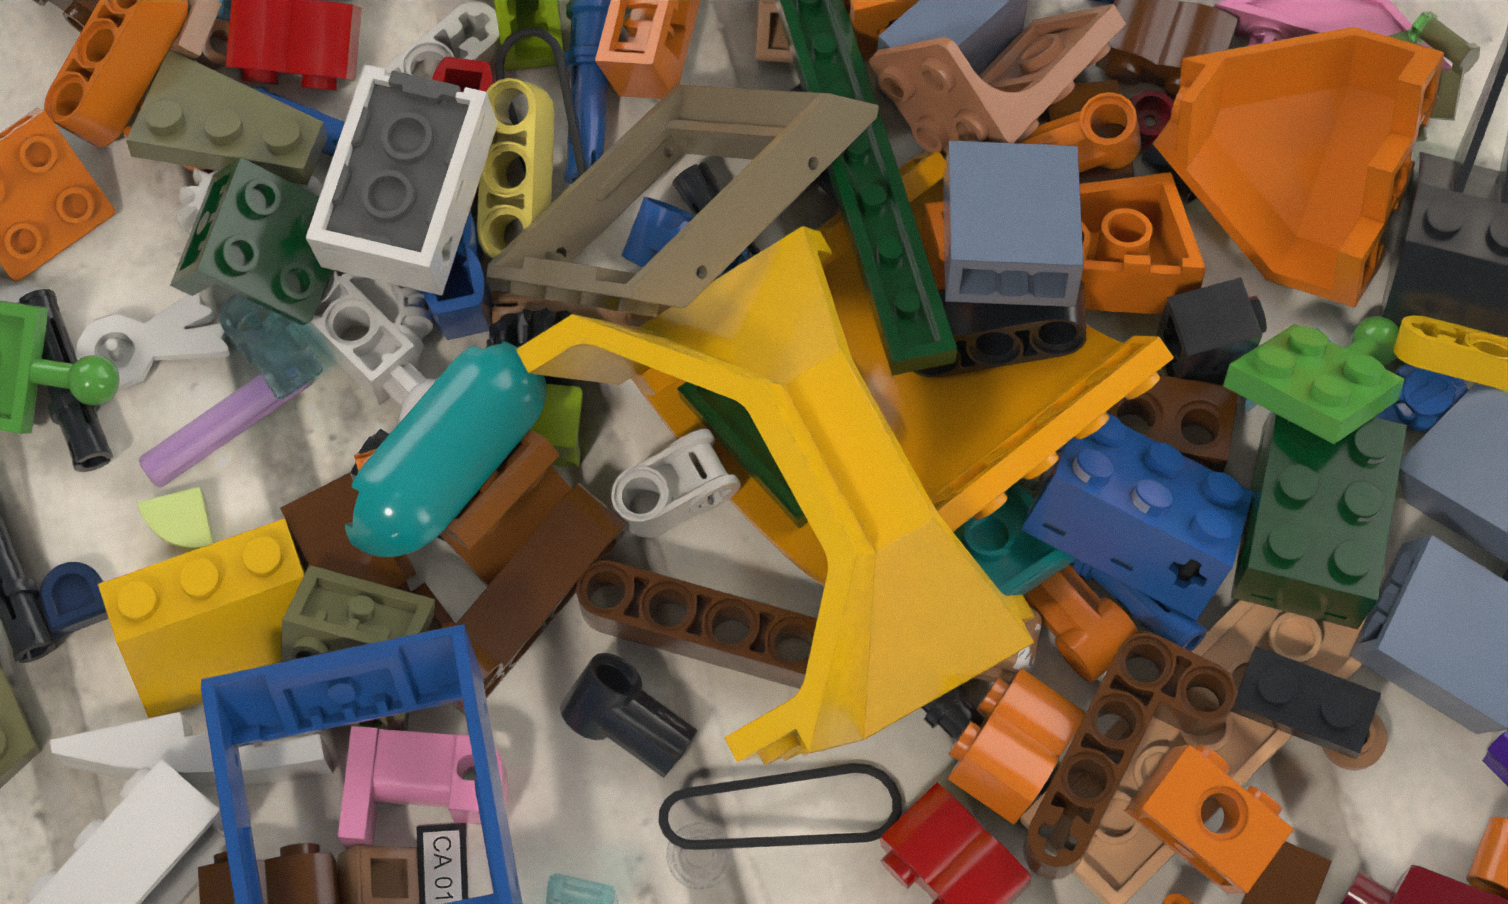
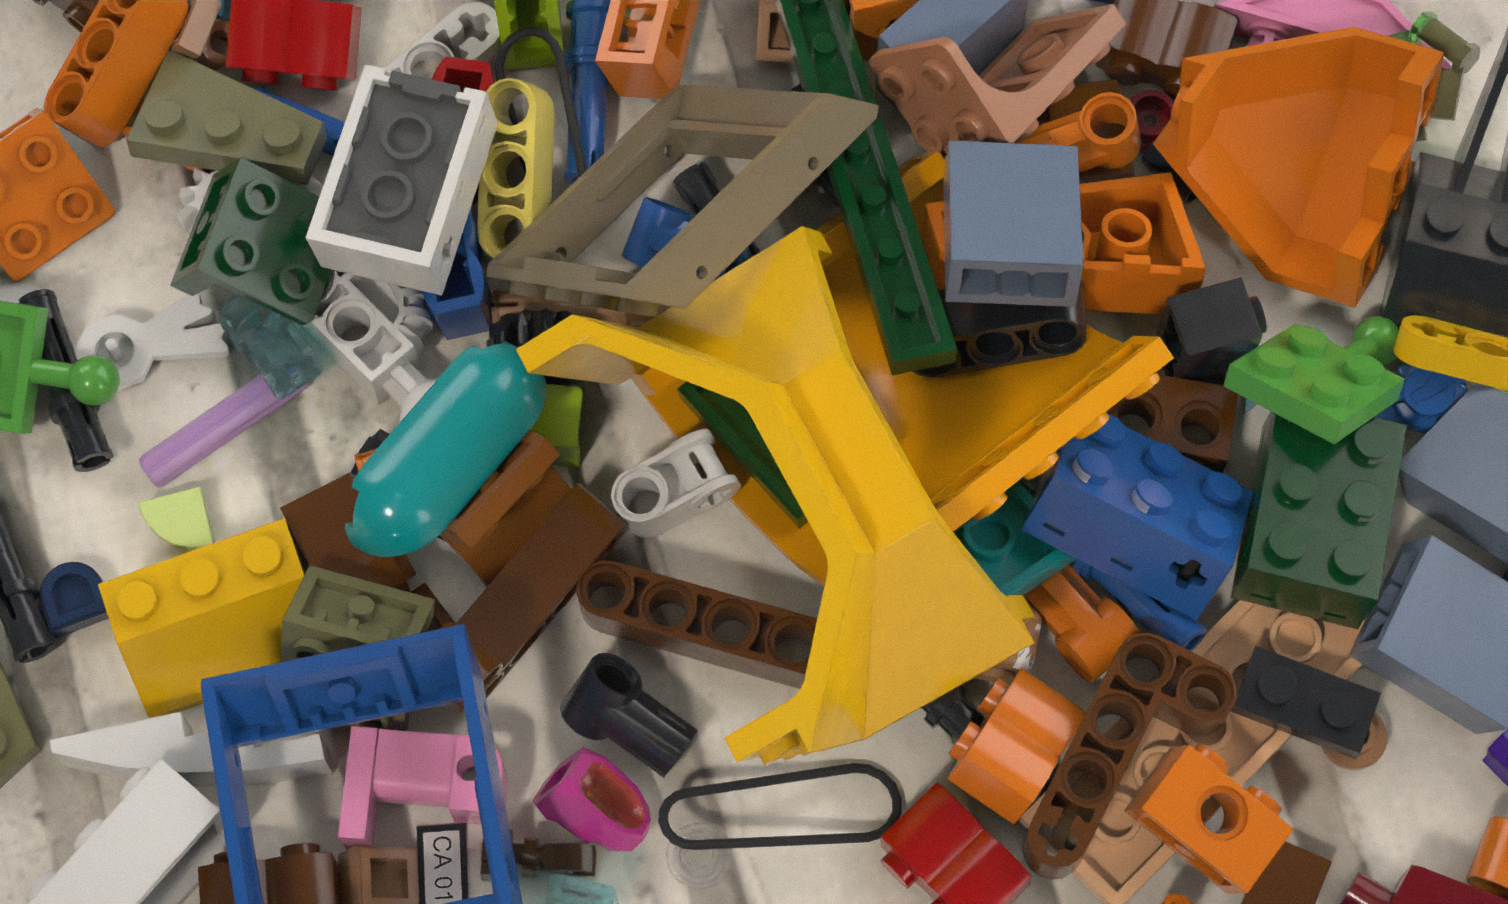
none -> dark brown piece [480,829,596,881]
none -> dark pink rock [532,747,651,851]

